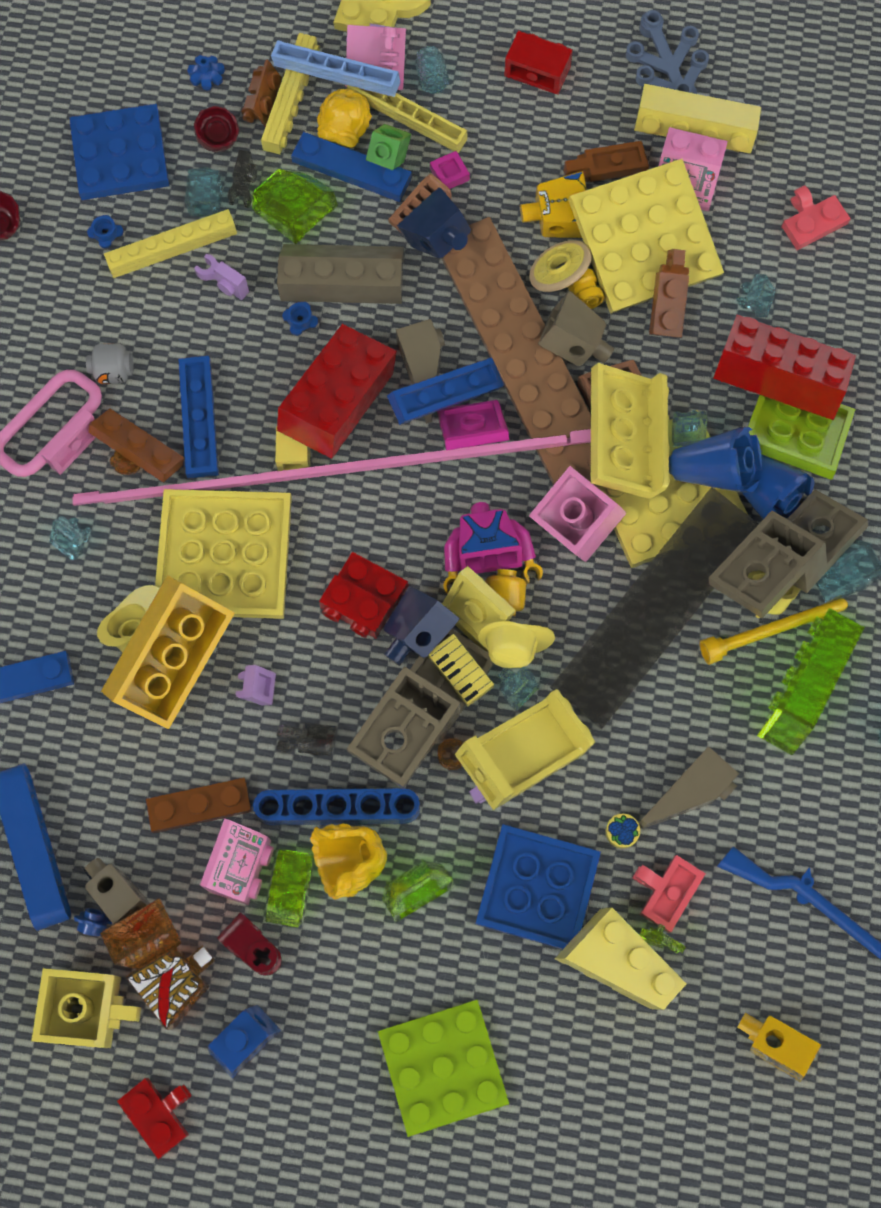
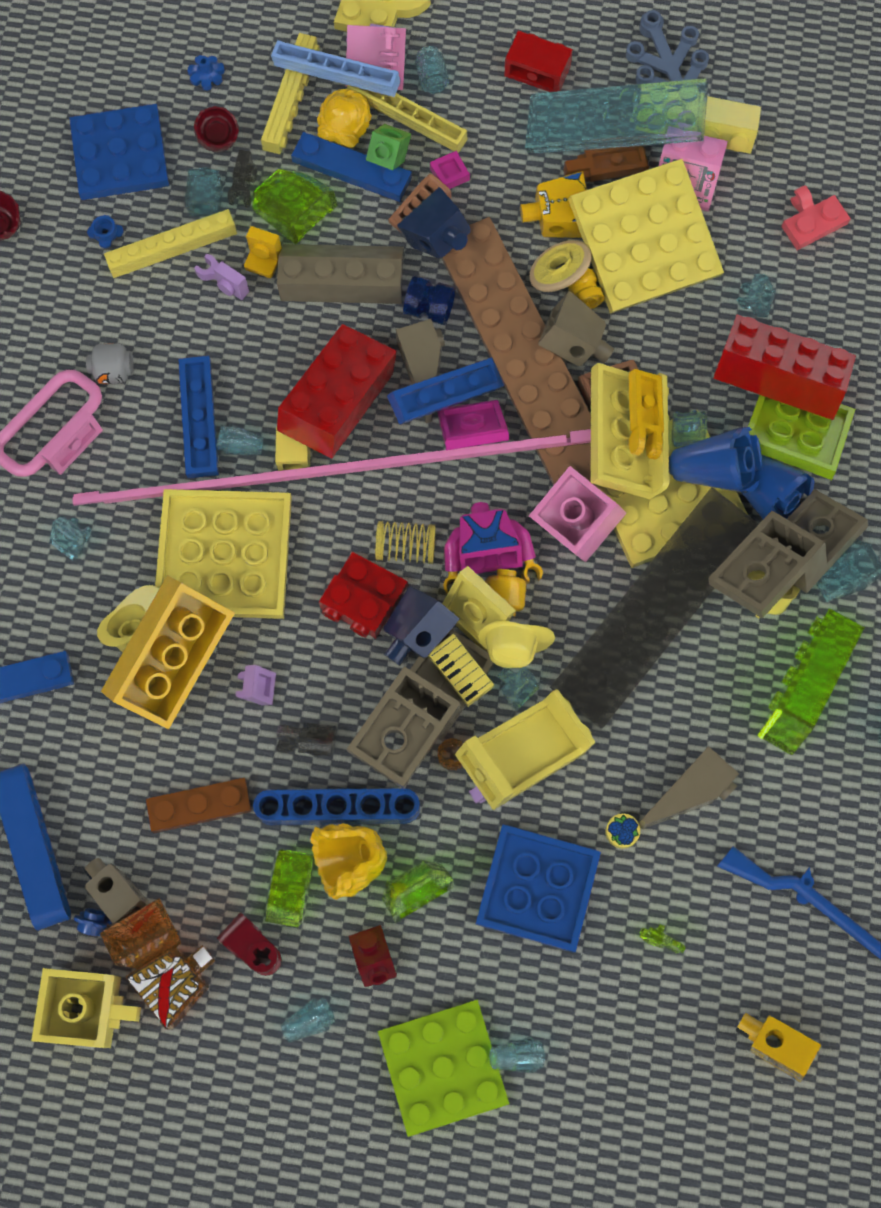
dark orange plate [88,408,184,483] -> none
clear orange plate [110,450,141,475] -> none
red plate [117,1078,192,1159] -> none
bright pink slope [200,818,274,905] -> none
blue torso [208,1005,281,1079] -> none
dark orange hinge [241,59,282,127] -> none
blue plate [282,302,318,336] -> none
light yellow wedge [555,907,686,1010] -> none
coral plate [632,855,706,933] -> none
dark orange hinge [649,249,689,338] -> none
yellow piece [699,598,848,665] -> none
none -> clear light blue cone [217,424,264,456]
none -> yellow bracket [244,226,282,278]
none -> clear light blue cone [281,998,336,1043]
none -> dark red bracket [348,925,397,987]
none -> light yellow piece [375,521,436,564]
none -> clear blue wheel [403,275,456,326]
none -> clear light blue cone [489,1037,545,1073]
none -> clear light blue plate [525,78,708,154]
none -> yellow hinge [628,369,664,460]

